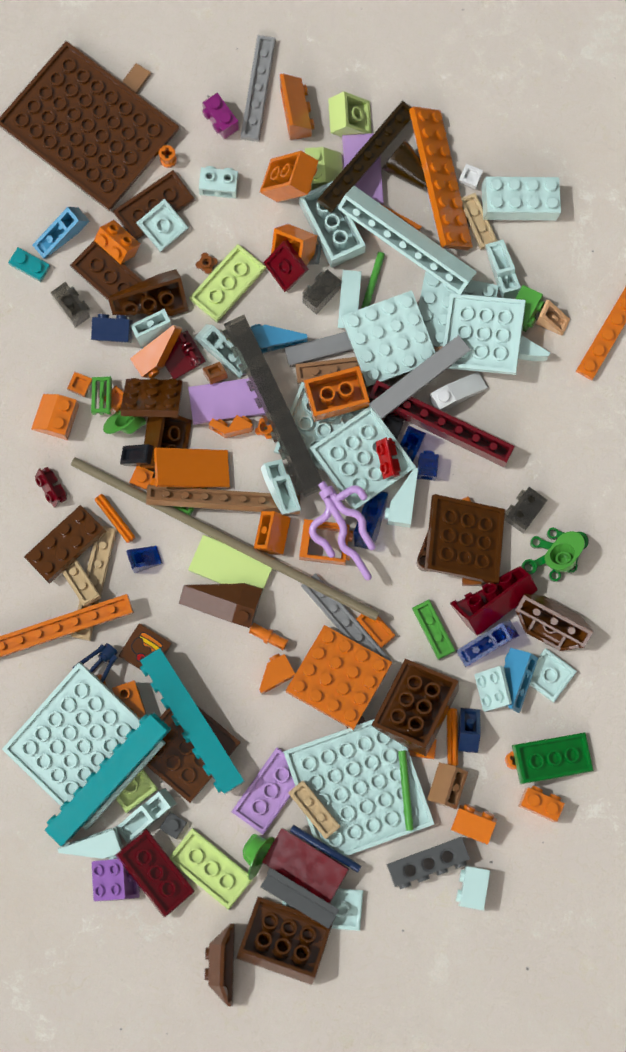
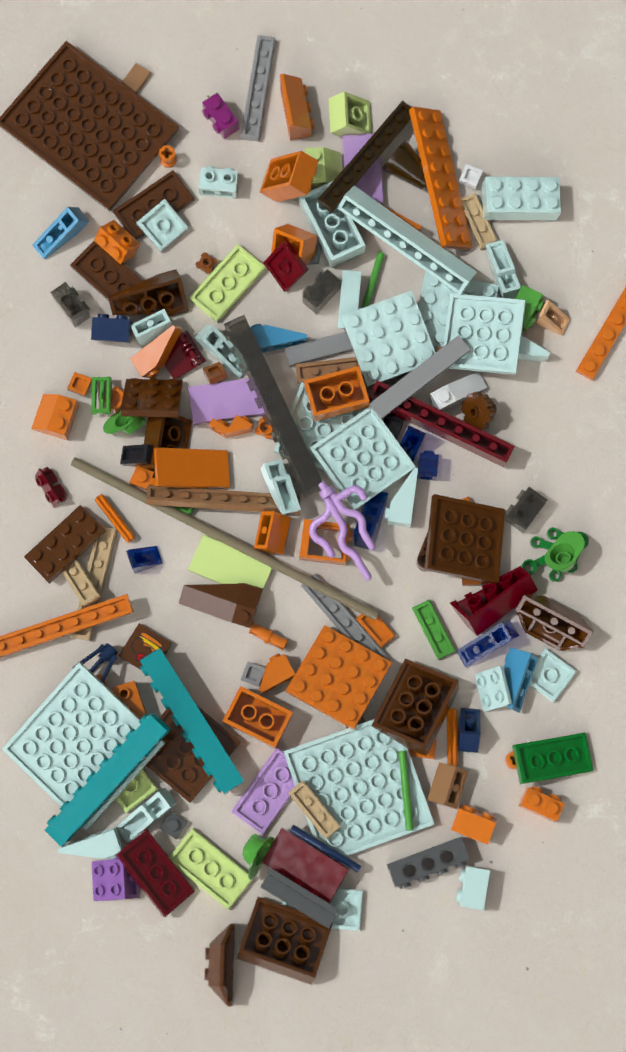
teal plate [8,247,50,282] -> none
red hinge [376,437,401,479] -> none
none -> orange brick [223,686,293,749]
none -> light grey plate [241,662,266,687]
none -> reddish brown plant [461,391,497,430]

